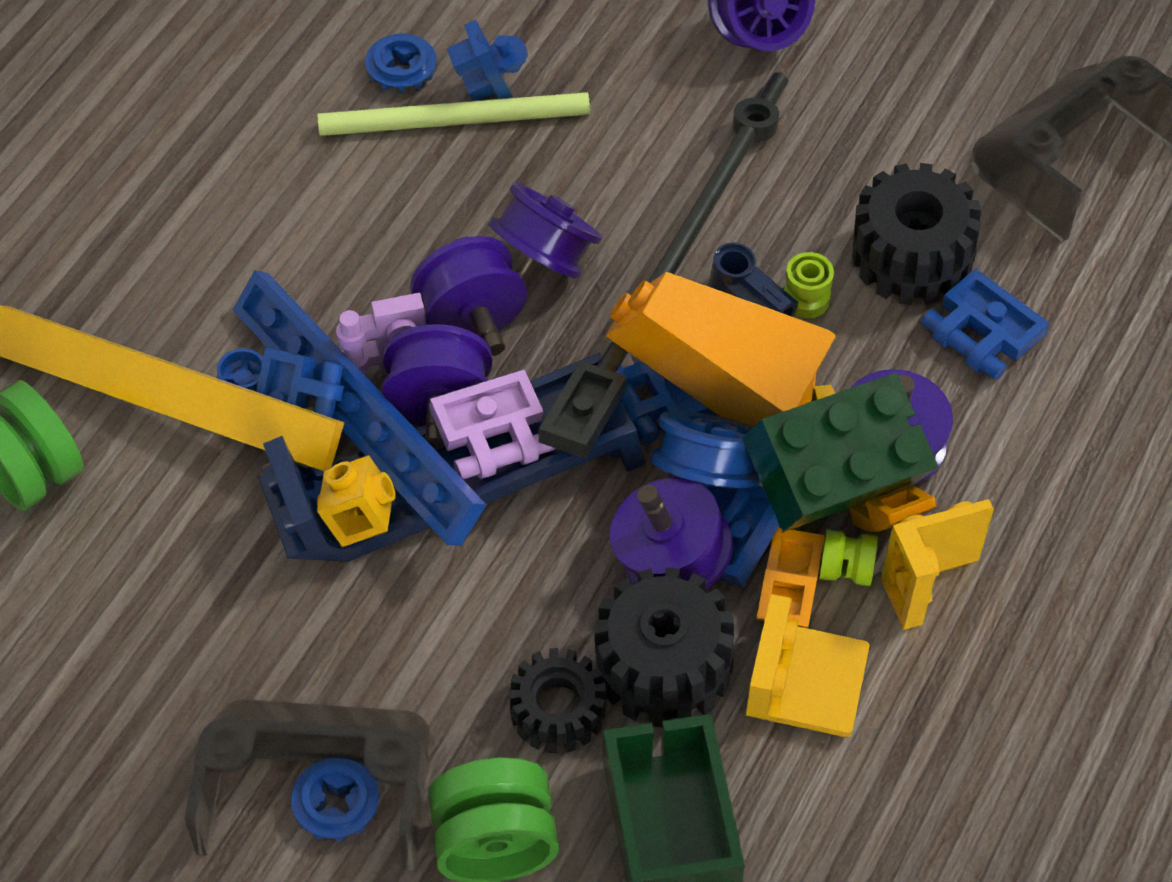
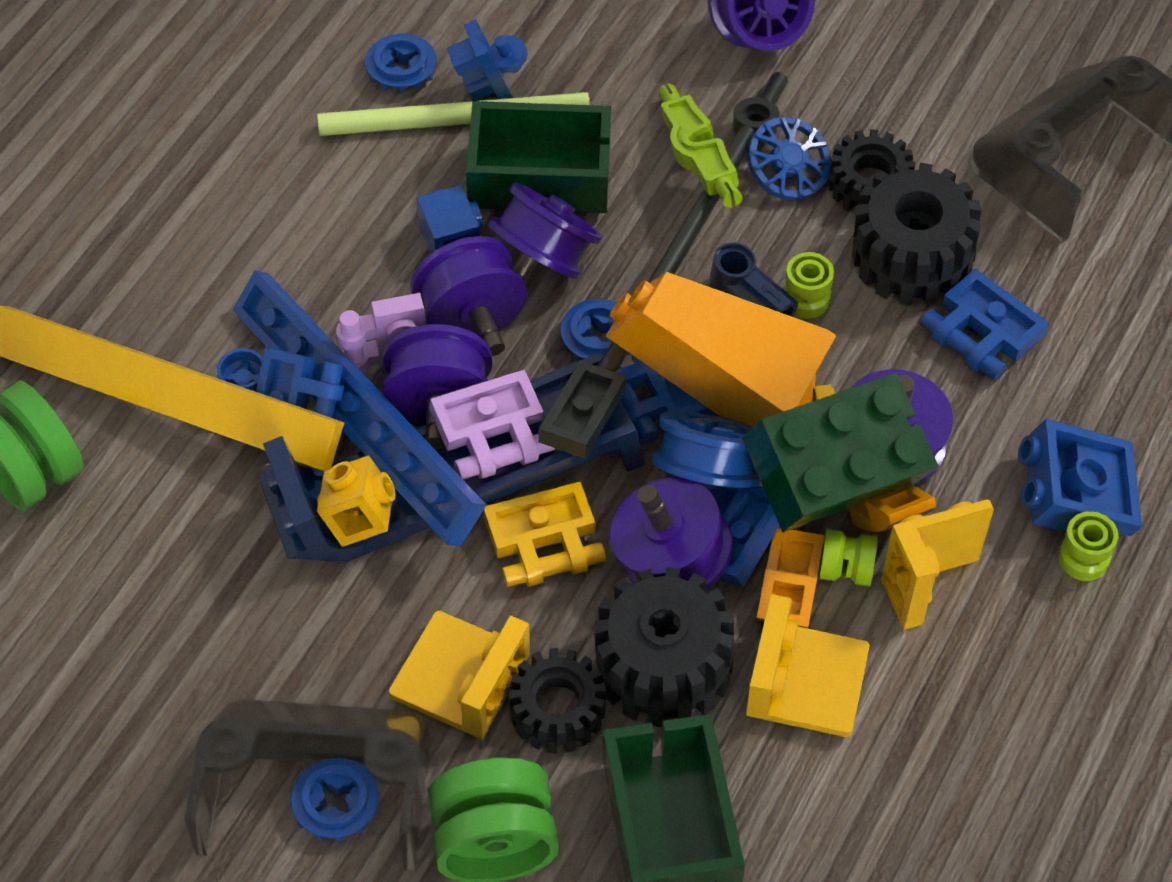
none -> yellow bracket [389,611,530,739]
none -> blue brick [416,185,483,254]
none -> dark green piece [466,101,611,213]
none -> yellow plate [483,482,606,587]
none -> blue gear [561,299,631,362]
none -> lime piece [658,84,743,208]
none -> blue wheel [747,117,831,201]
none -> black tyre [828,129,915,211]
none -> blue plate [1018,419,1142,537]
none -> lime wheel [1058,511,1119,581]

